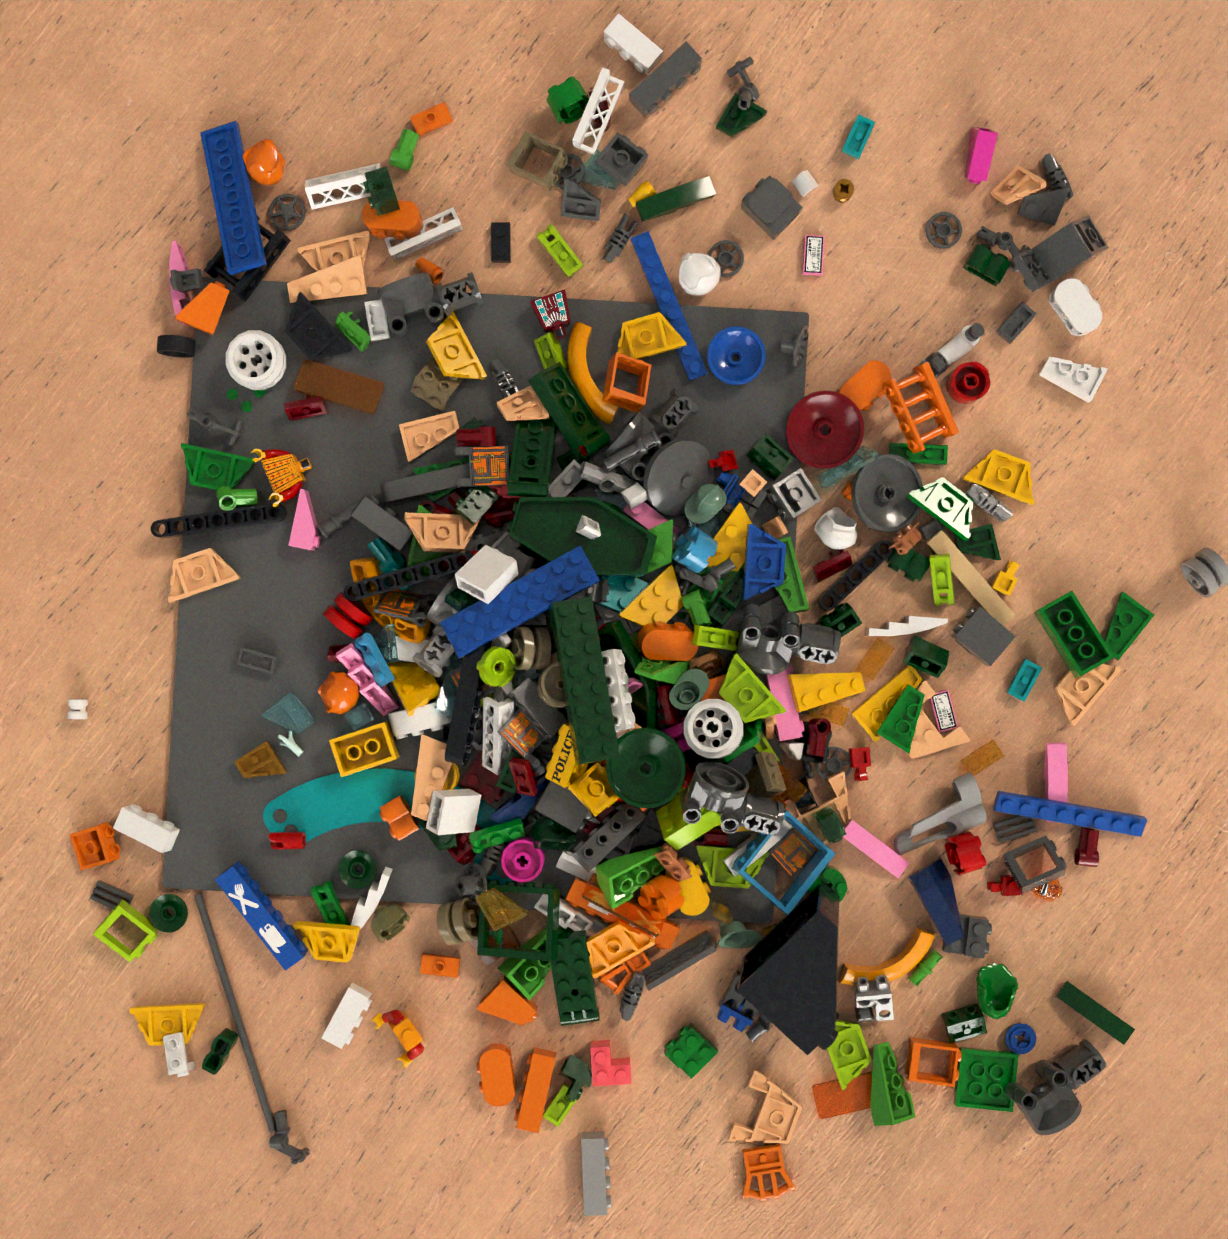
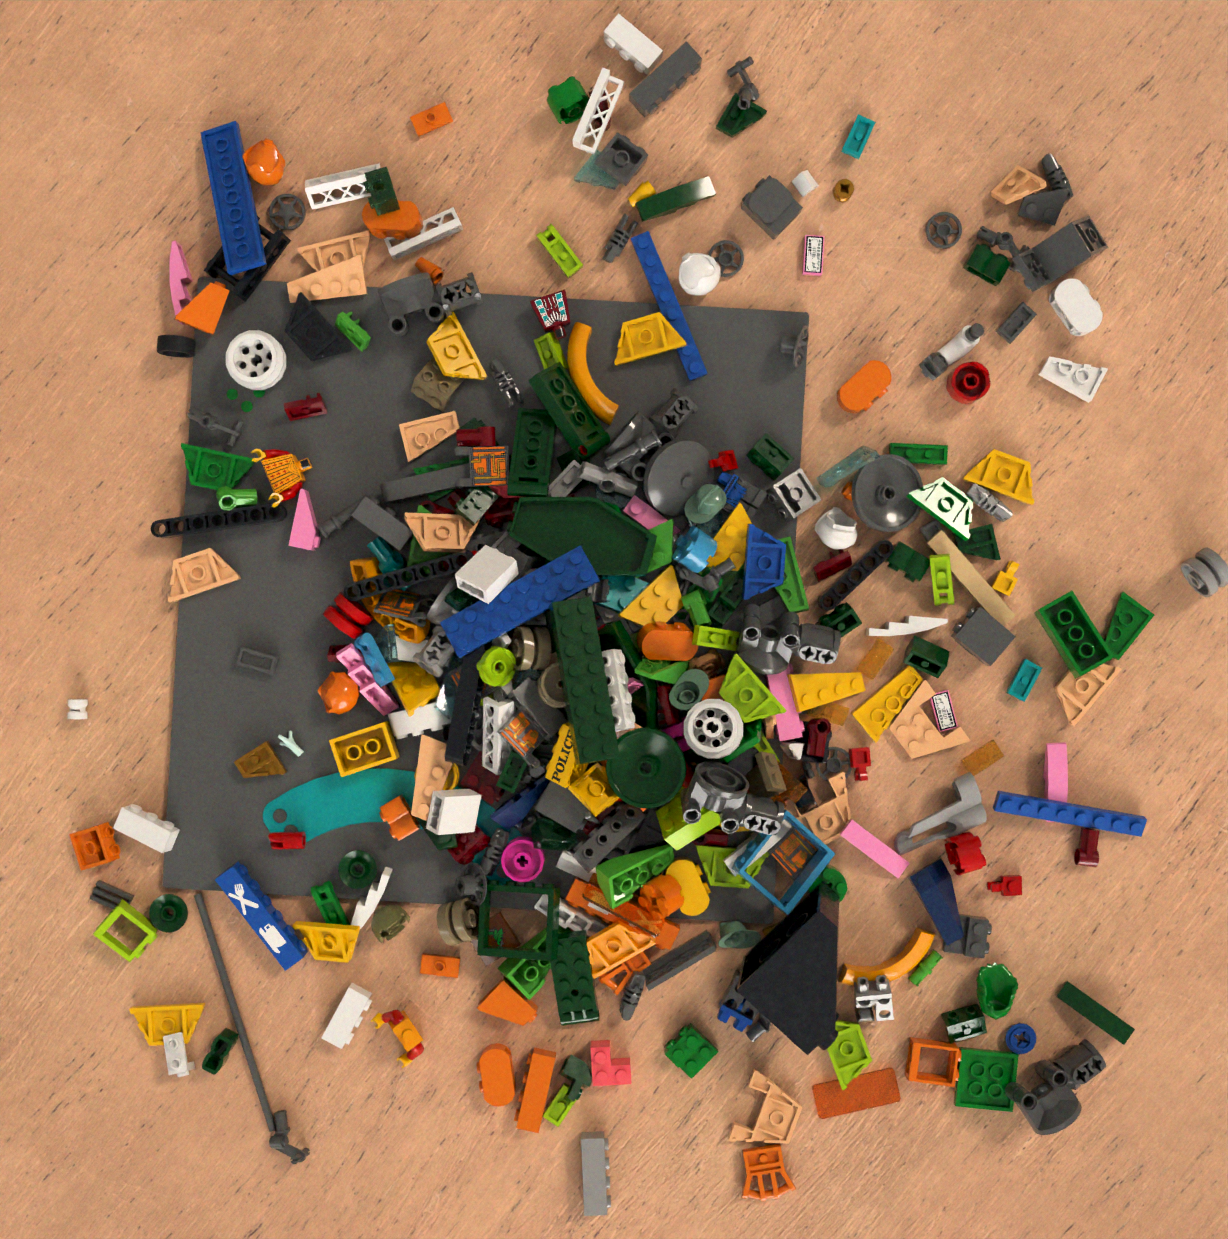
dark grey bracket [170,268,204,293] -> none
clear light blue wing [262,692,316,734] -> none
clear orange piece [294,360,385,414] -> none
clear light blue brick [344,703,375,731] -> none
white plate [364,300,390,341] -> none
bright green piece [389,129,420,172] -> none
green plate [469,818,525,853] -> none
clear yellow wing [475,887,528,931] -> none
black plate [491,222,511,263] -> none
light nougat wing [496,385,549,421] -> none
dark tan window [506,131,568,191] -> none
dark red plate [509,757,538,796] -> none
dark grey wheel [555,154,585,189] -> none
dark grey wing [561,177,601,221] -> none
white slope [576,515,601,540] -> none
orange window [602,352,652,413] -> none
white slope [621,483,647,509] -> none
nougat hinge [654,843,692,882] -> none
blue dish [707,326,766,385] -> none
clear yellow plate [710,901,733,925] -> none
light nougat plate [739,469,767,497] -> none
light nougat plate [762,516,788,539] -> none
dark red dish [786,390,864,469] -> none
clear green brick [812,806,846,843] -> none
bright green wedge [870,1042,916,1126] -> none
green wing [876,684,925,754] -> none
orange fence [882,362,959,453] -> none
nougat hinge [888,522,922,555] -> none
dark pink slope [965,127,998,184] -> none
dark grey tile [993,815,1037,843] -> none
dark grey window [1003,835,1067,894] -> none
clear orange head [1031,879,1062,902] -> none

